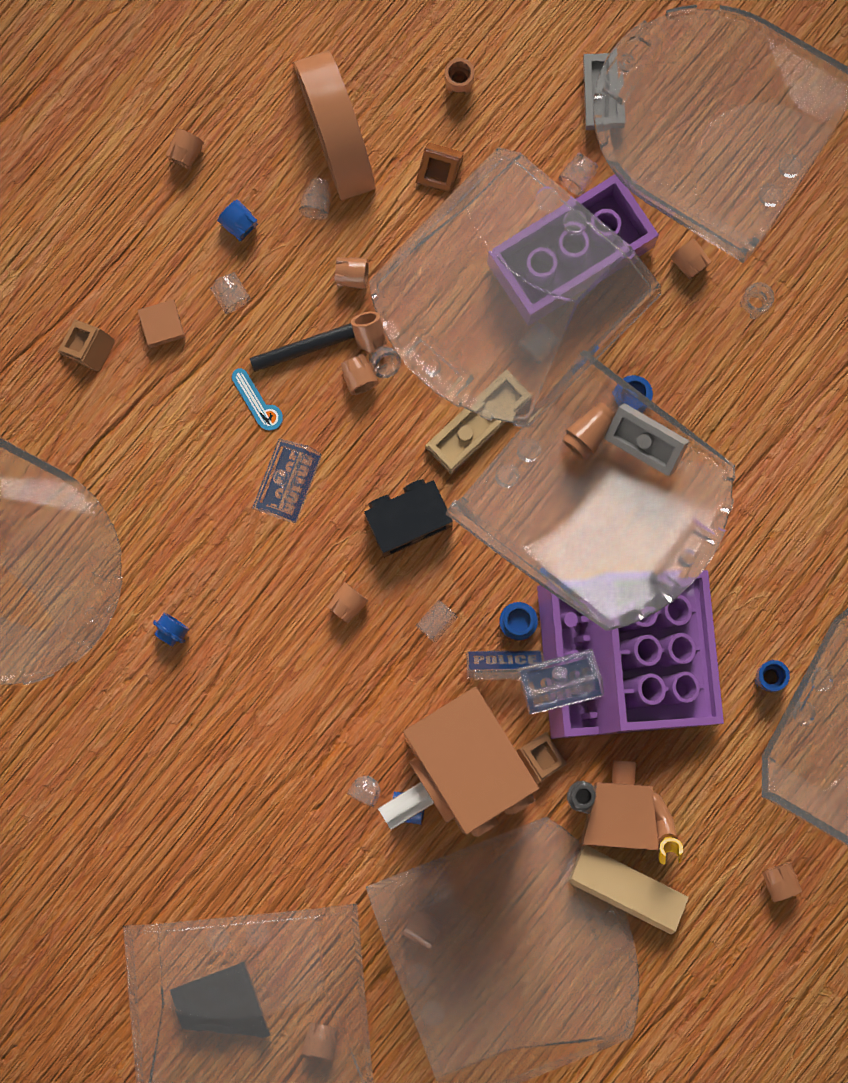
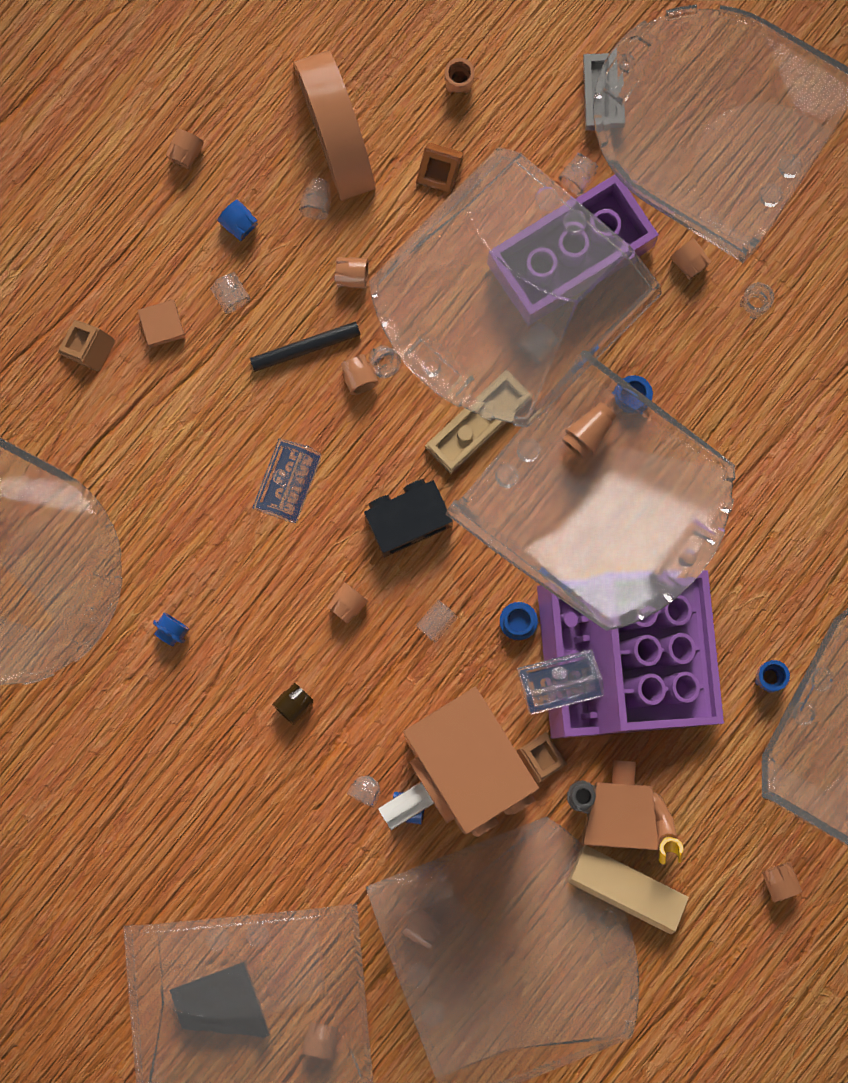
dark azure sticker [232,368,283,430] -> none
nougat hose [351,312,387,353] -> none
slope [466,650,544,681] -> none
light grey plate [604,403,690,477] -> none
none -> dark brown hose [272,683,314,725]

